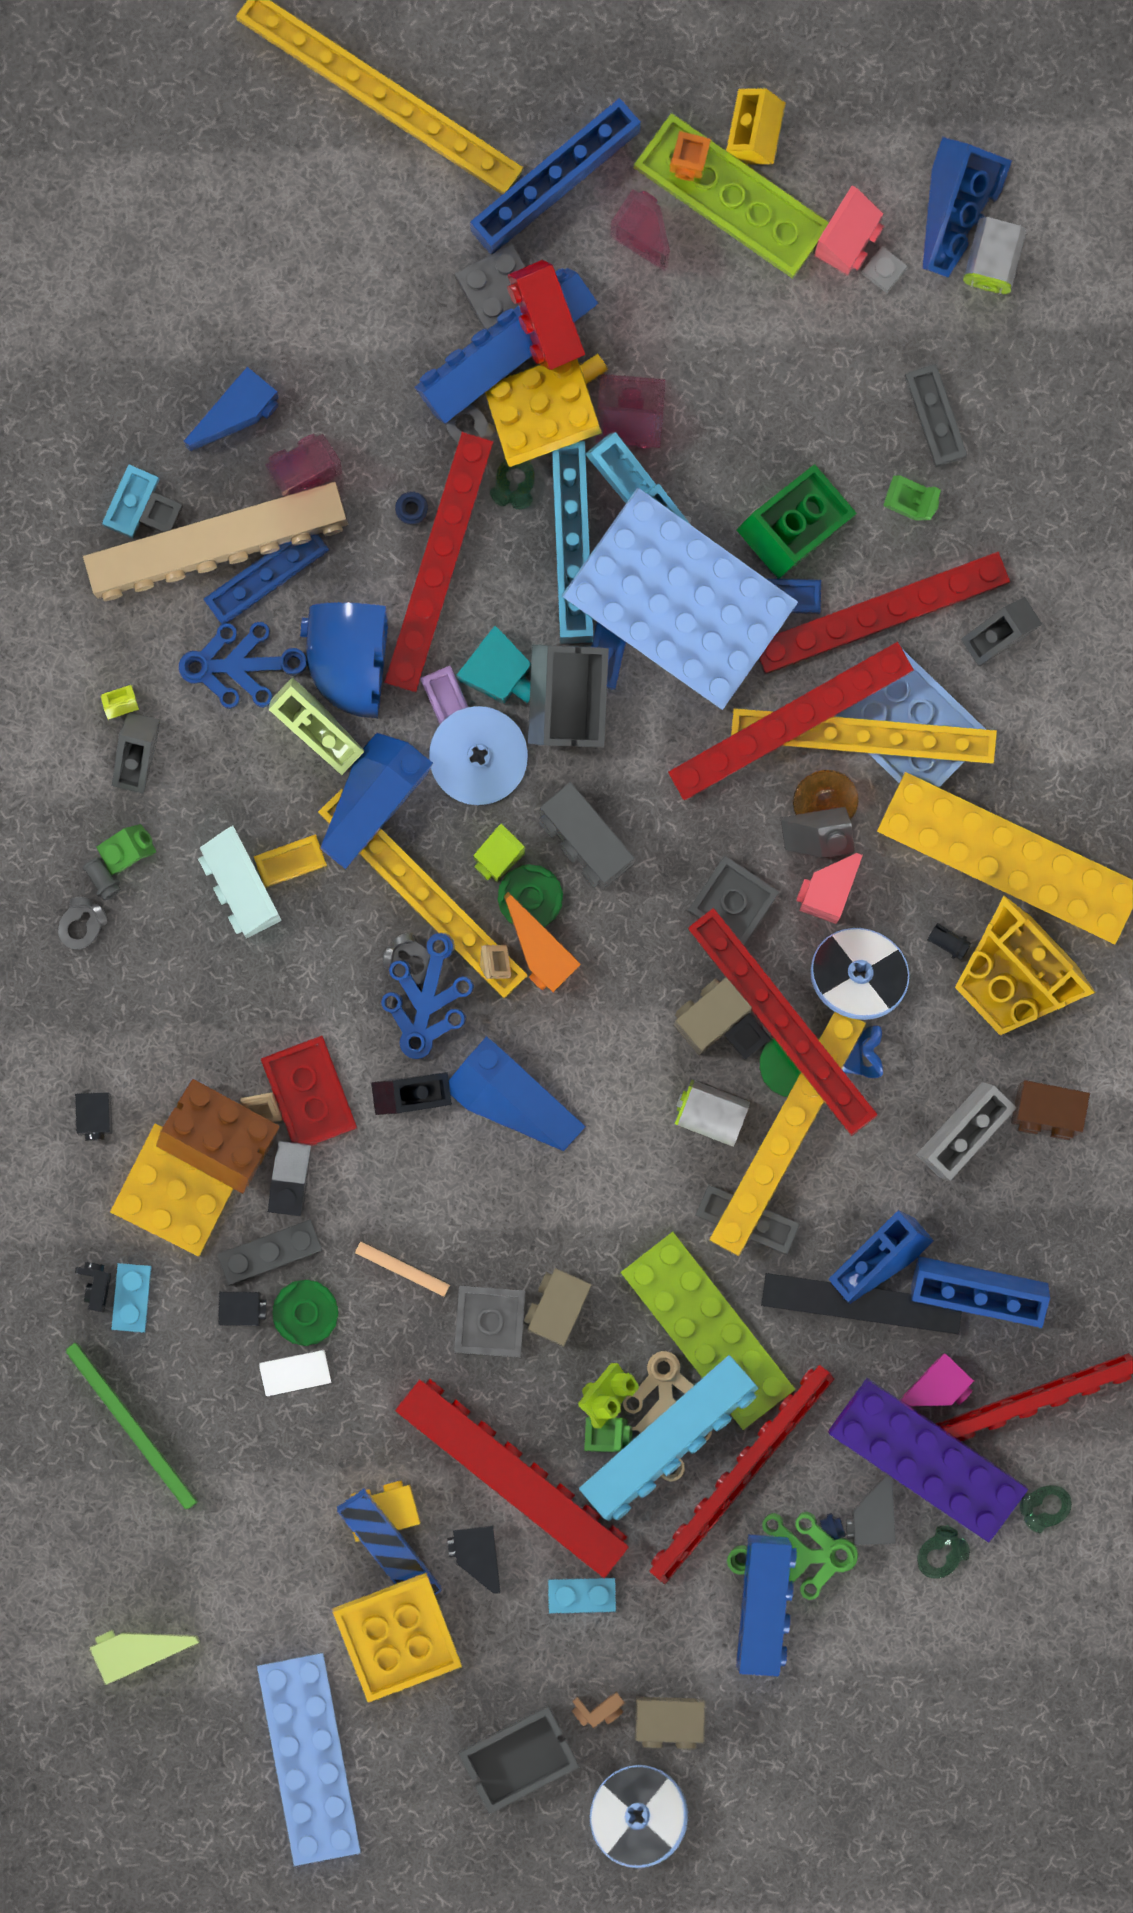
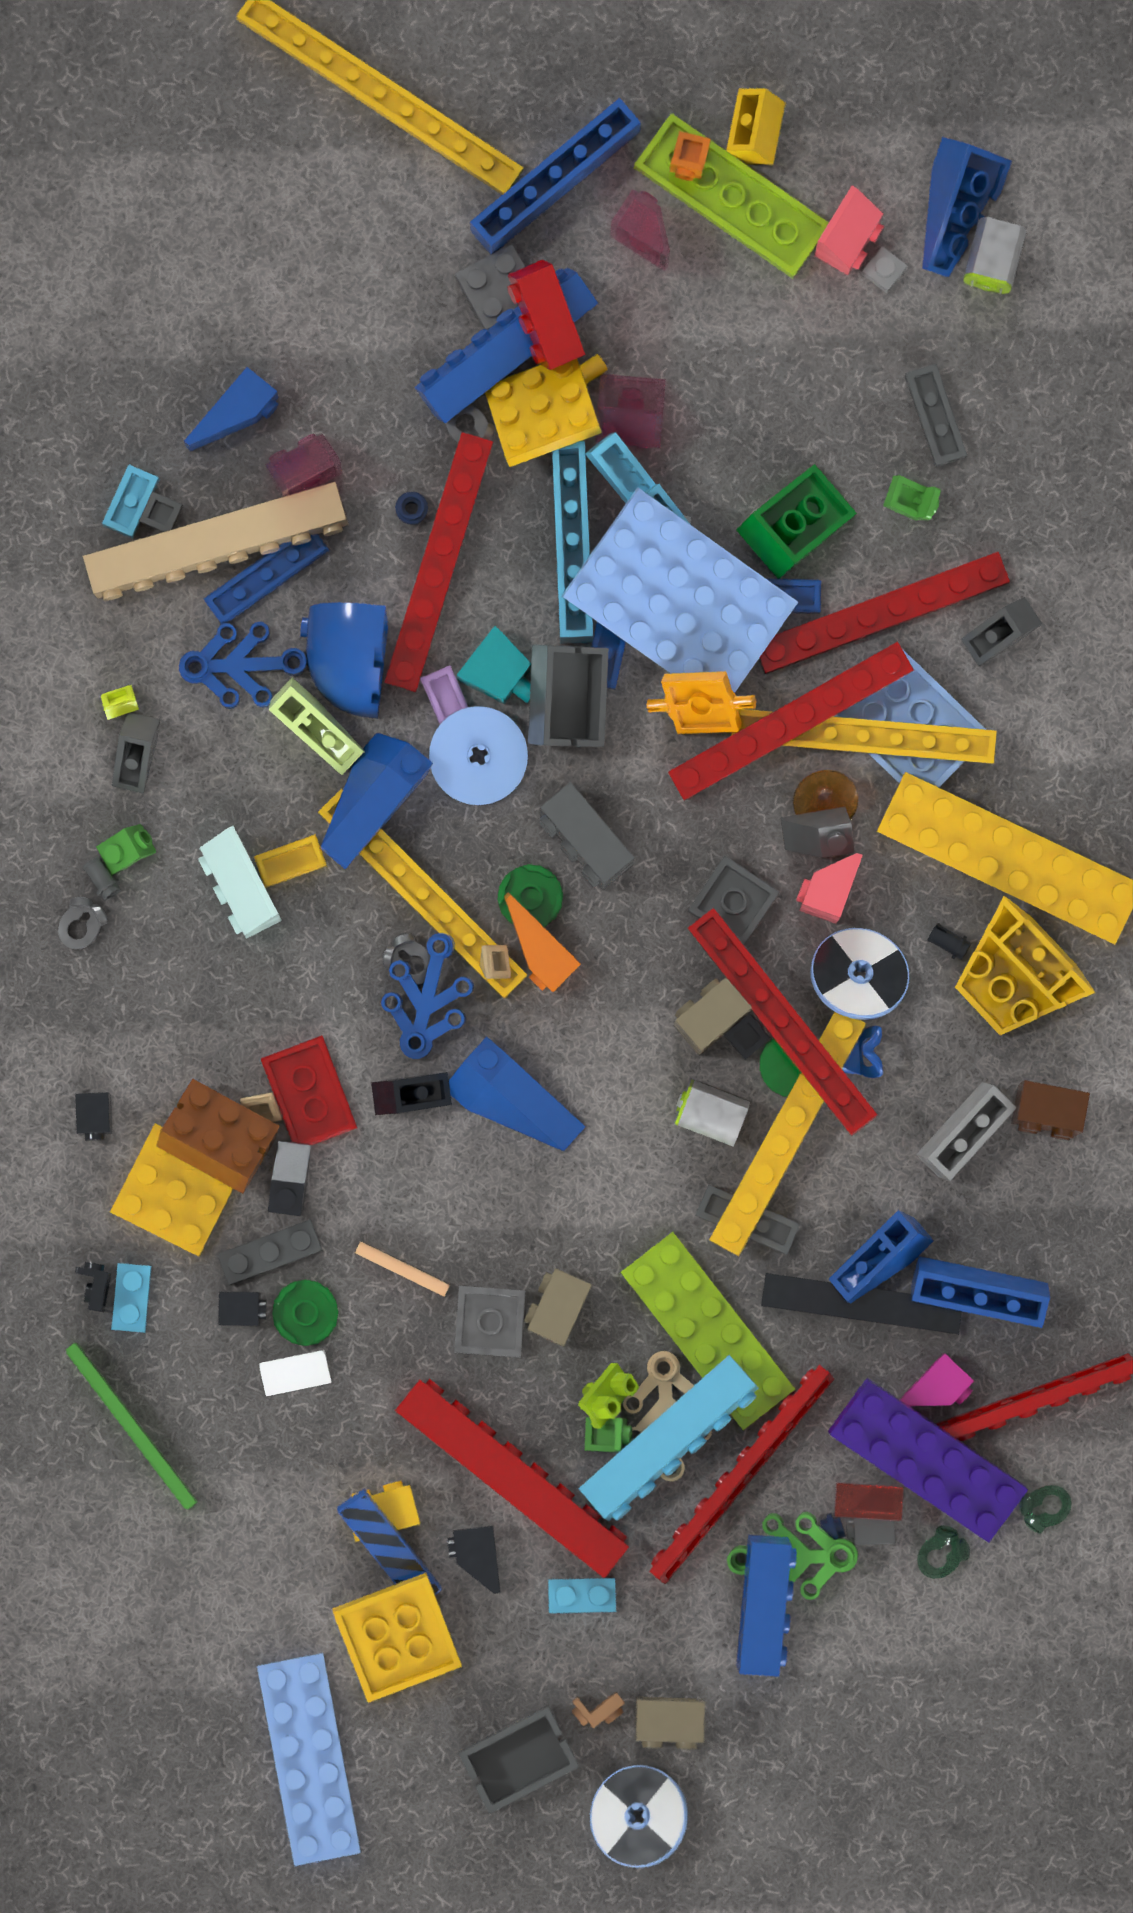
yellowish green slope [90,1630,200,1685] -> none
lime slope [473,824,525,882] -> none
clear green piece [490,459,535,510] -> none
none -> light orange plate [647,671,756,734]
none -> clear red tile [834,1483,904,1521]

